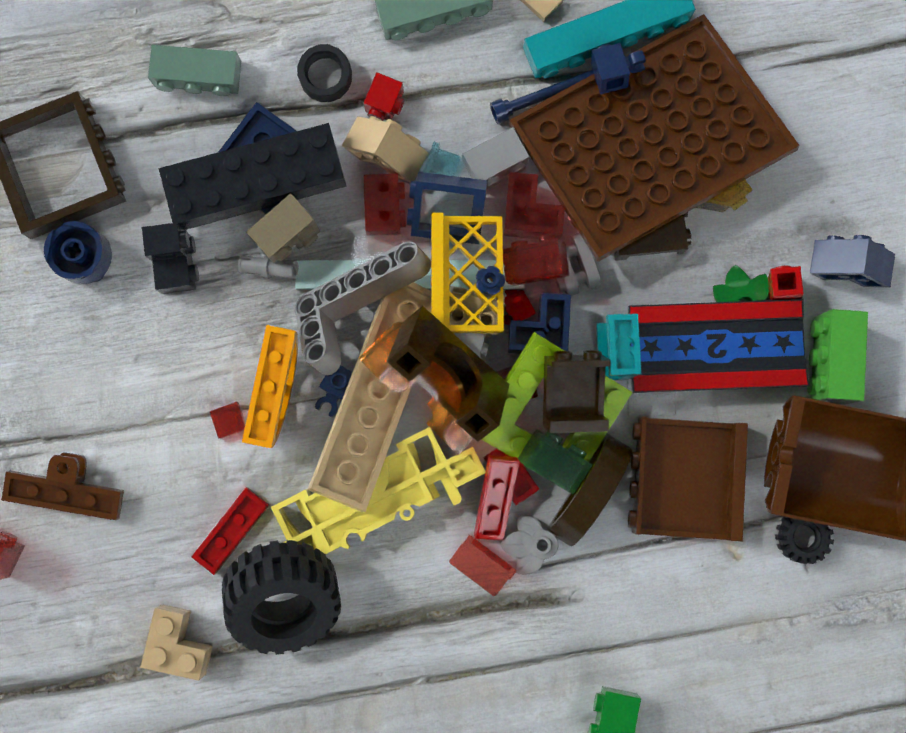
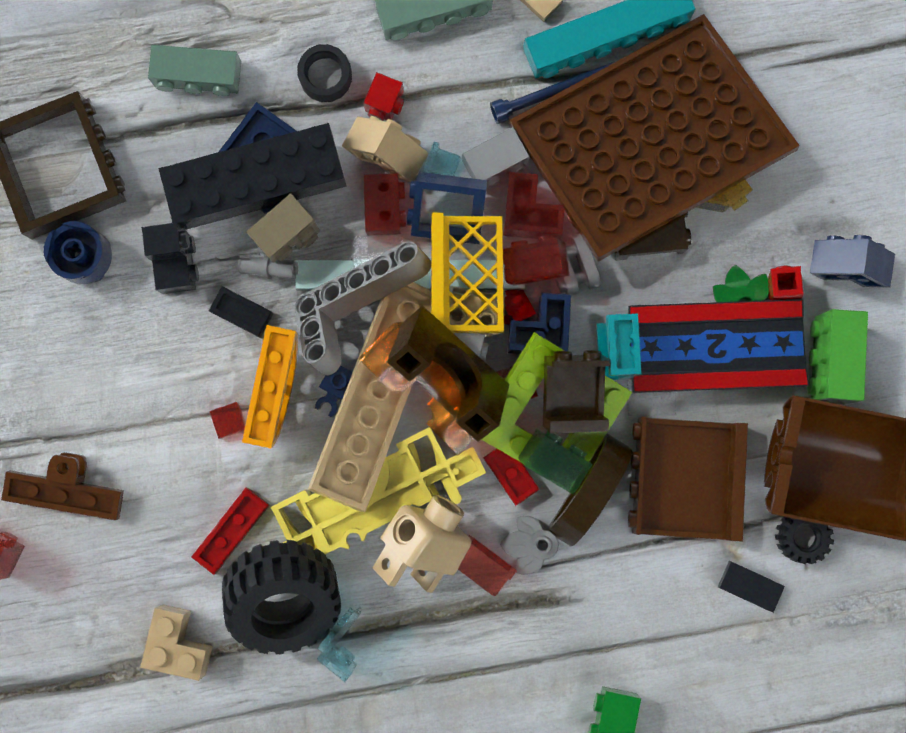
tile [474,455,519,541] -> none
dark blue plate [476,266,505,295] -> none
dark blue brick [591,43,646,94] -> none
none -> black tile [209,286,274,338]
none -> clear light blue bracket [317,605,364,682]
none -> tan piece [372,495,471,593]
none -> black tile [718,561,785,613]

